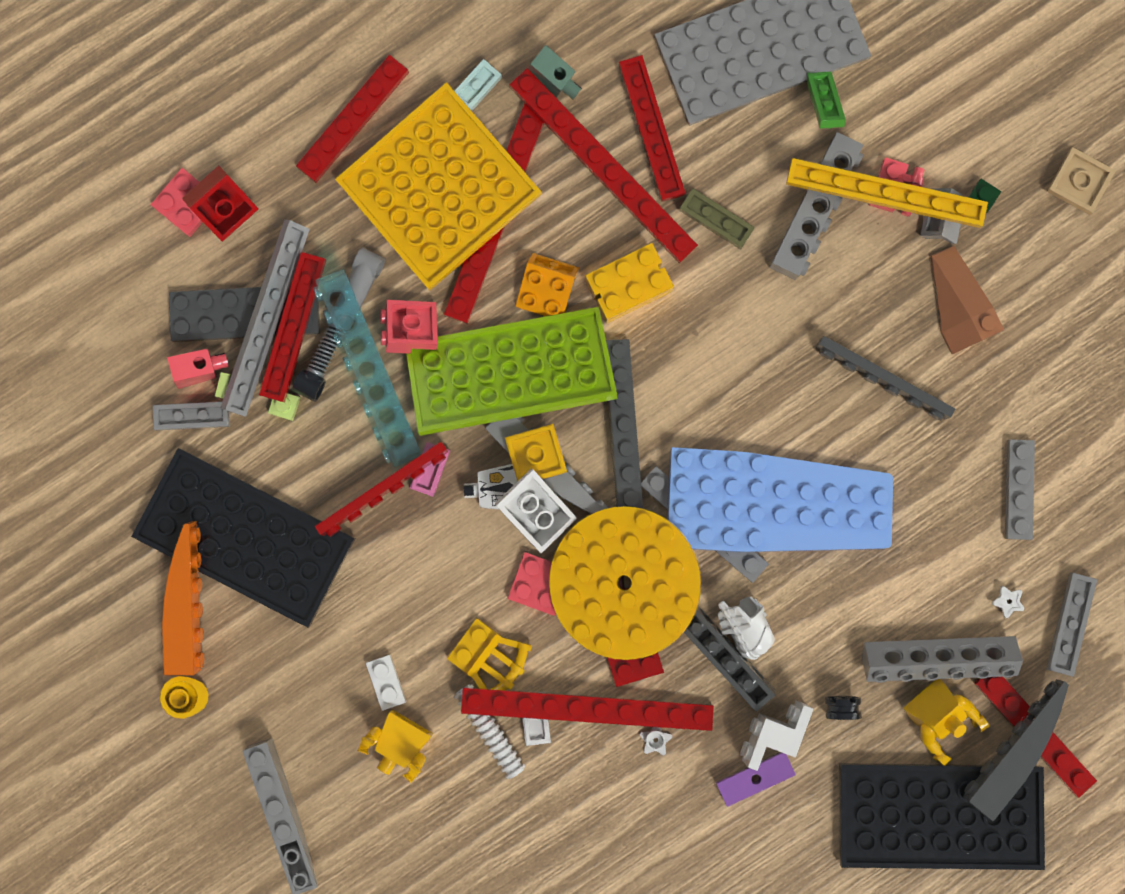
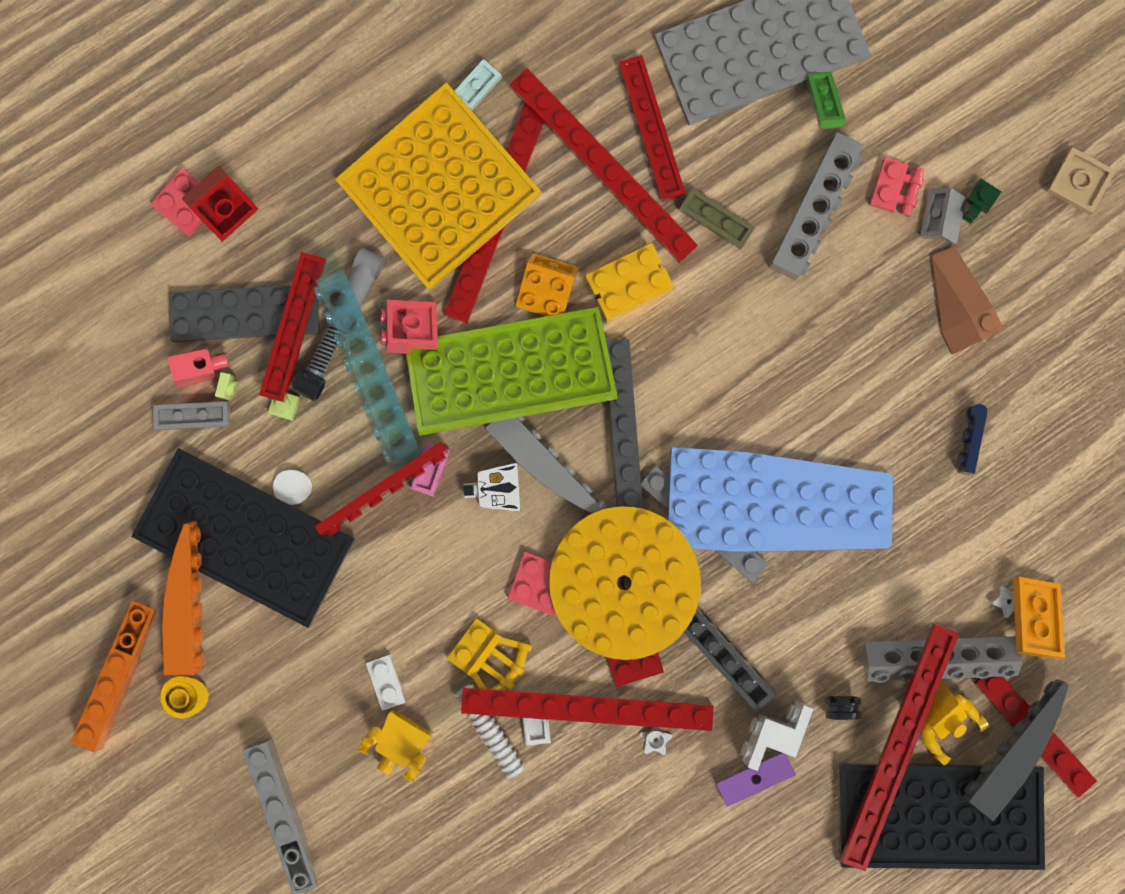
light grey plate [220,219,310,417] -> none
red plate [296,55,409,183] -> none
white slope [495,468,577,553] -> none
yellow plate [505,424,567,482] -> none
sand green torso [528,45,582,100] -> none
white helmet [717,597,775,660] -> none
yellow plate [786,158,988,228] -> none
dark grey plate [815,336,955,421] -> none
light grey plate [1005,440,1035,540] -> none
light grey plate [1046,573,1097,677] -> none
none -> orange slope [70,600,156,752]
none -> white sticker [273,470,312,505]
none -> red plate [840,623,959,872]
none -> dark blue plate [957,404,987,475]
none -> light orange plate [1013,577,1065,660]

